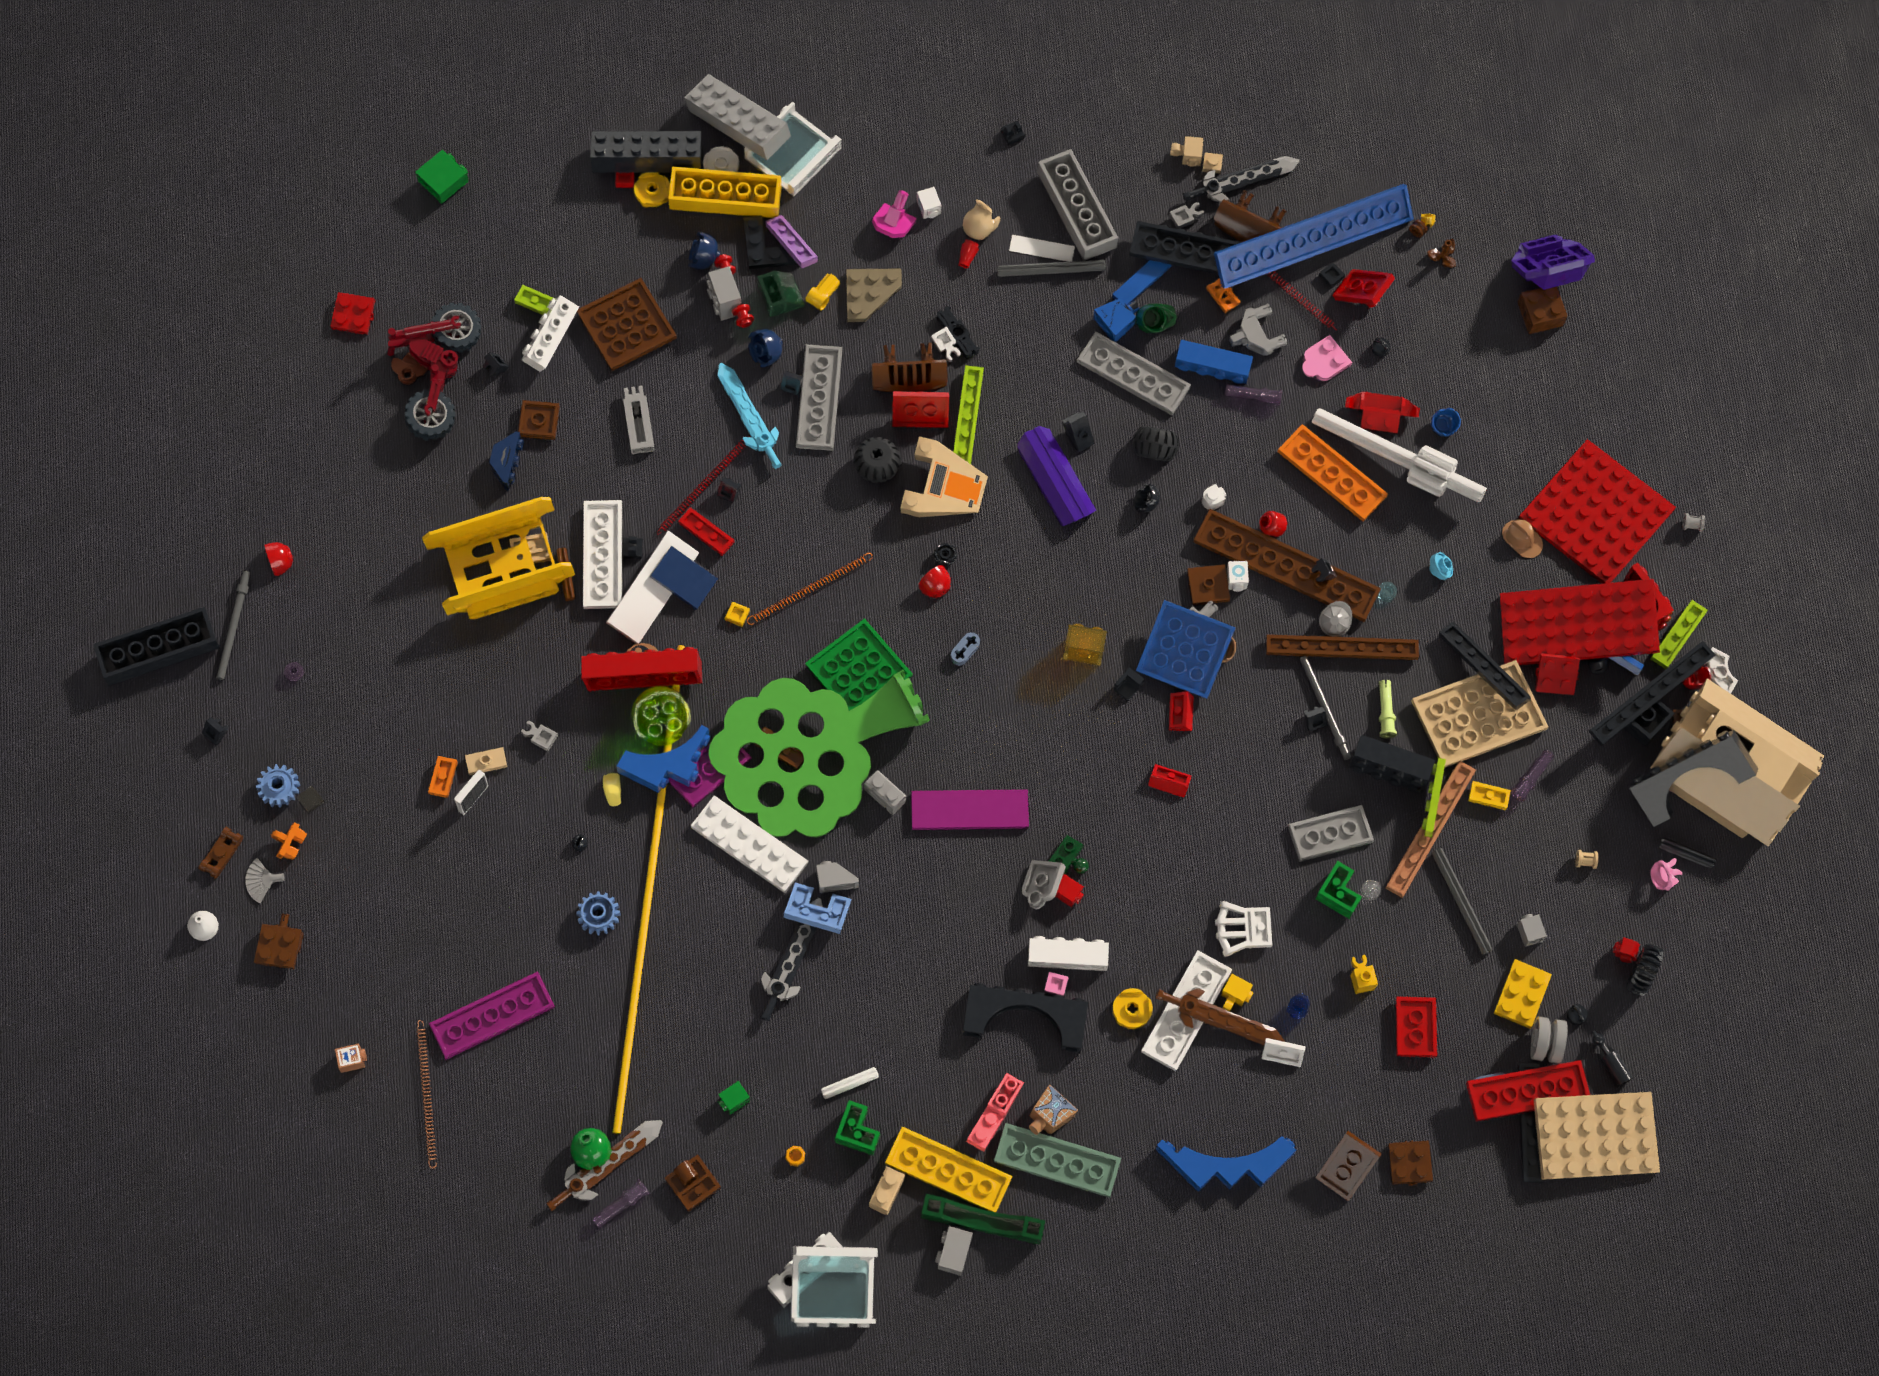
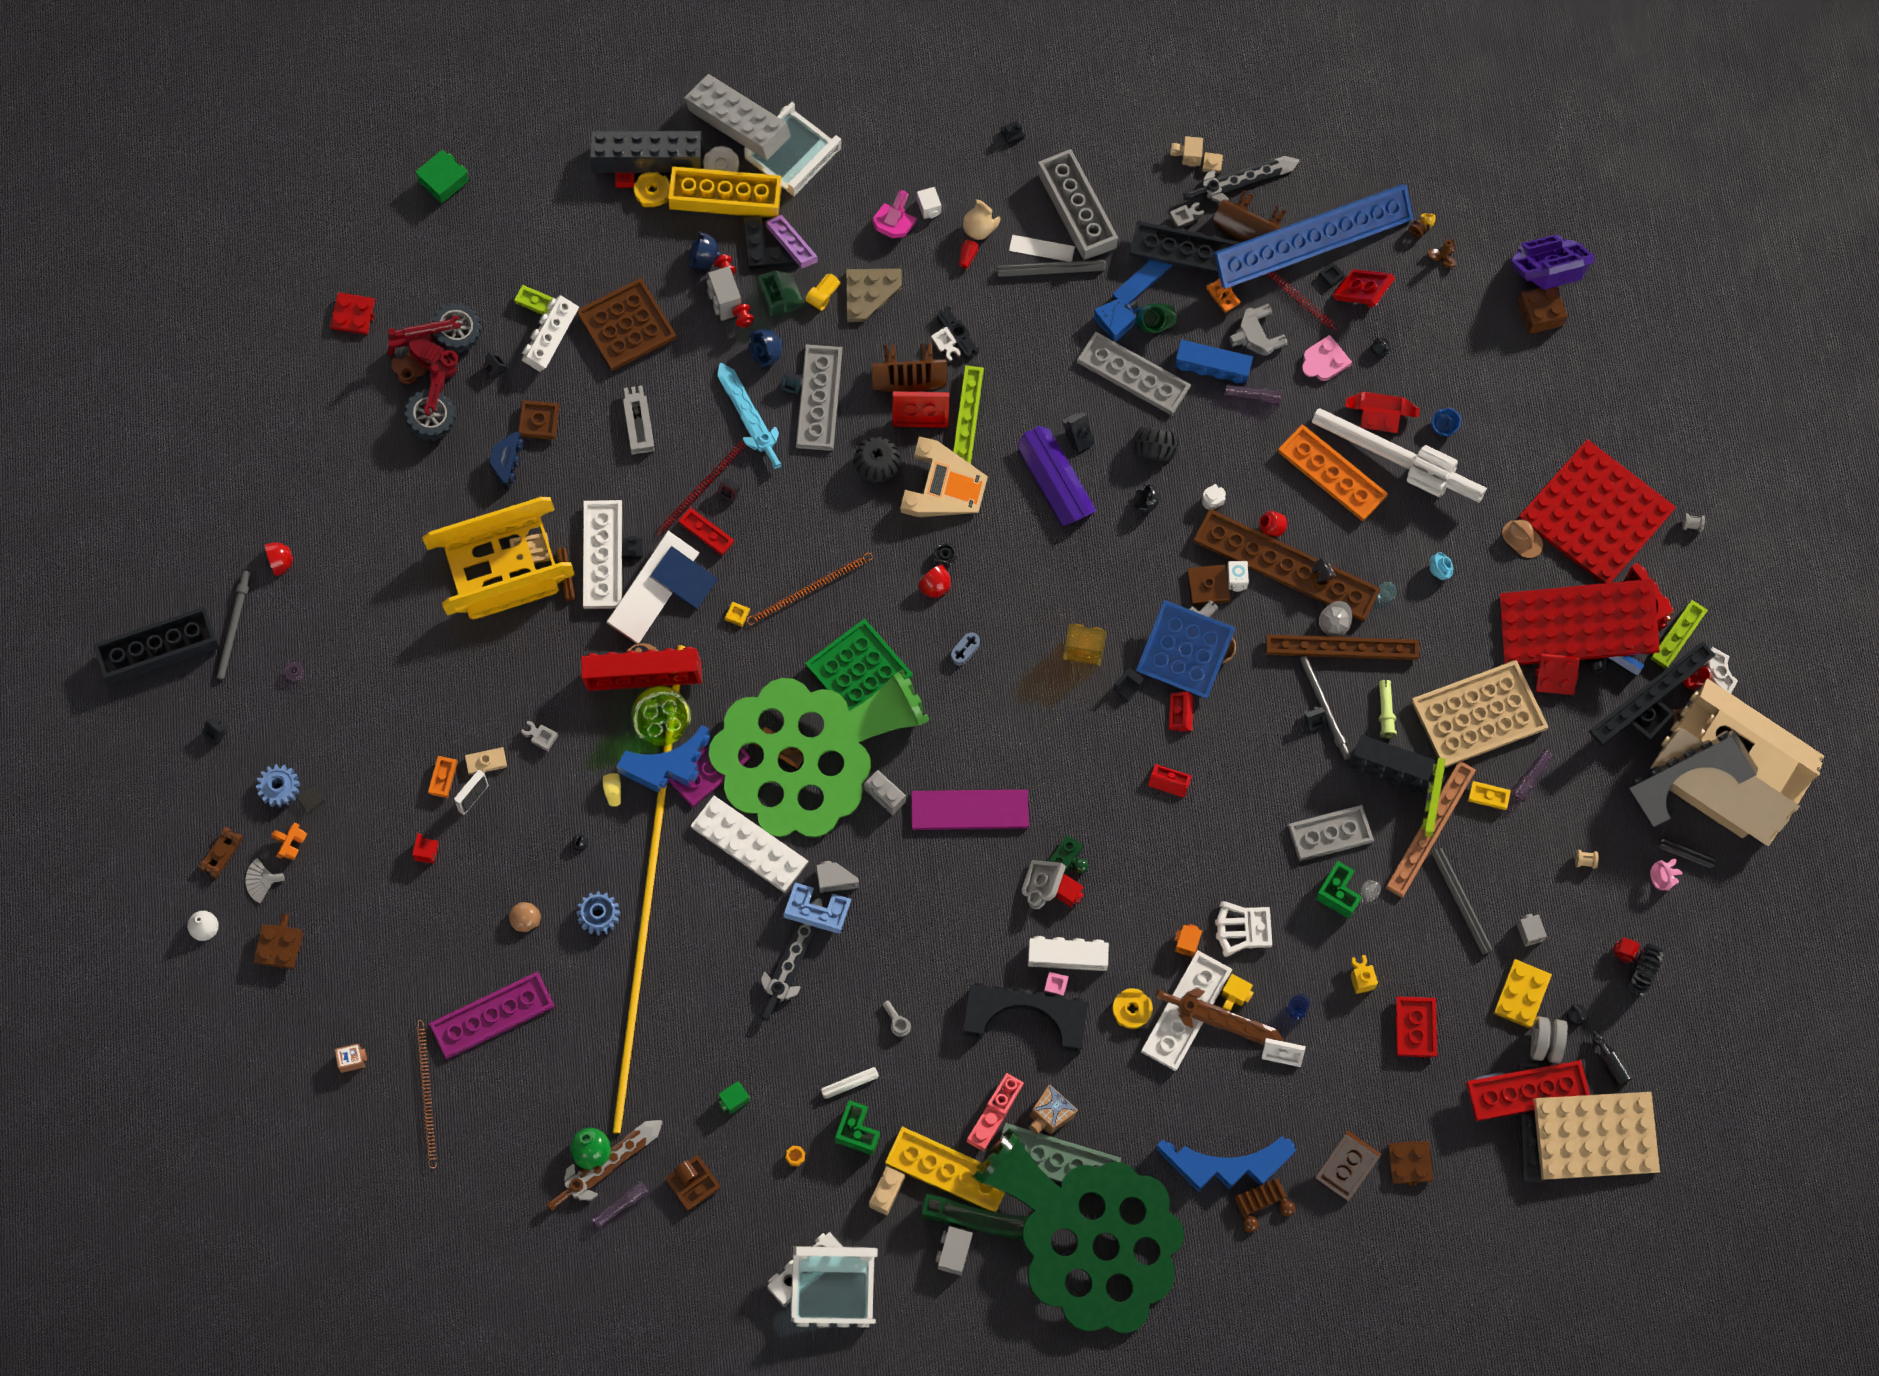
black plate [1439,621,1531,710] -> none
none -> red panel [412,833,439,864]
none -> medium nougat hair [509,902,541,932]
none -> light grey plate [882,1000,911,1037]
none -> dark green piece [971,1129,1184,1333]
none -> orange brick [1174,924,1202,958]
none -> reddish brown gear [1234,1179,1295,1233]

